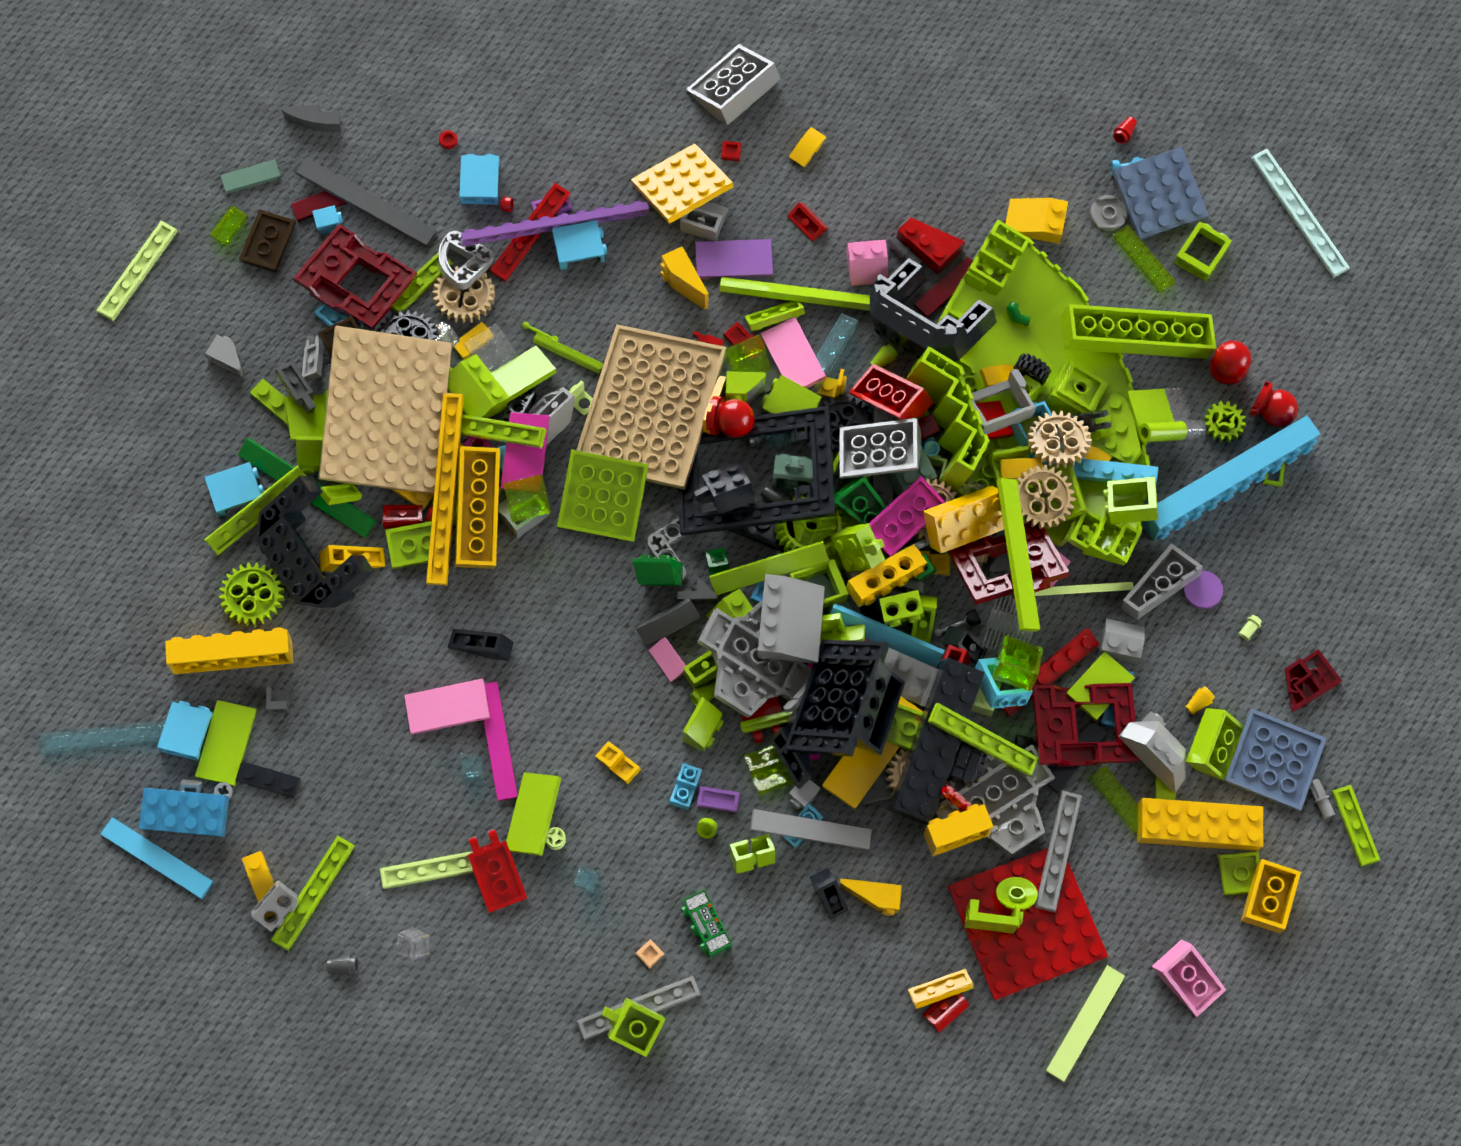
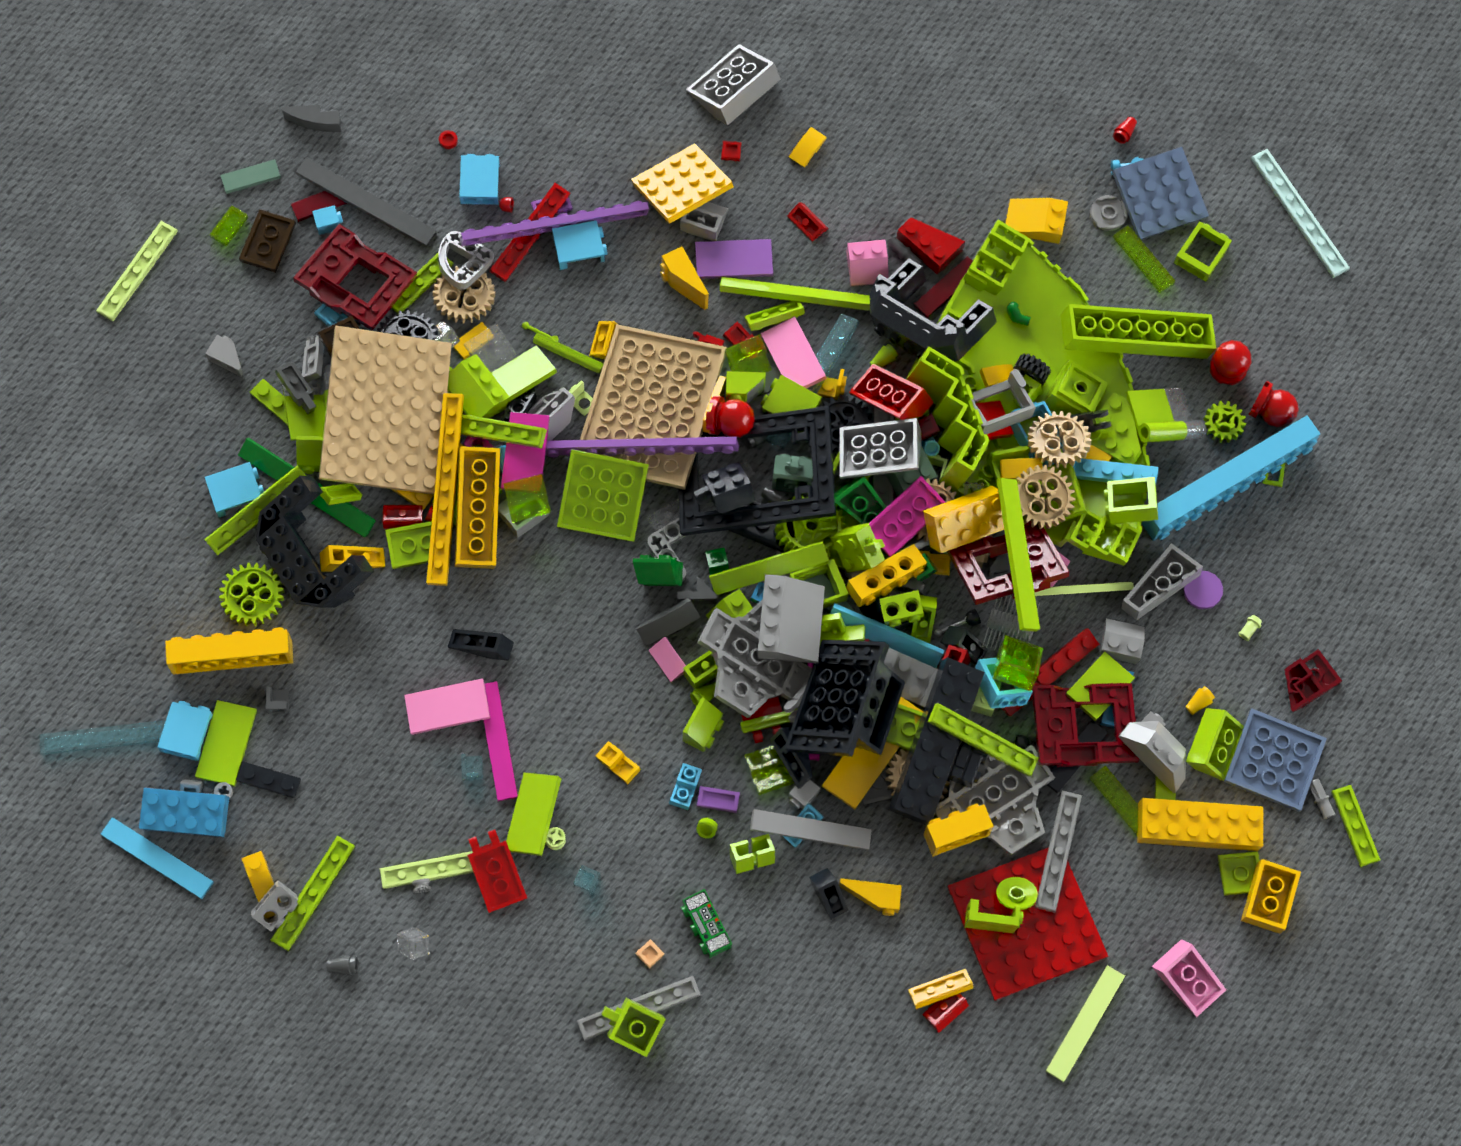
red axle [941,785,971,812] -> none
none -> light grey bush [412,879,431,893]
none -> medium lavender plate [545,437,739,457]
none -> yellow slope [589,321,618,359]

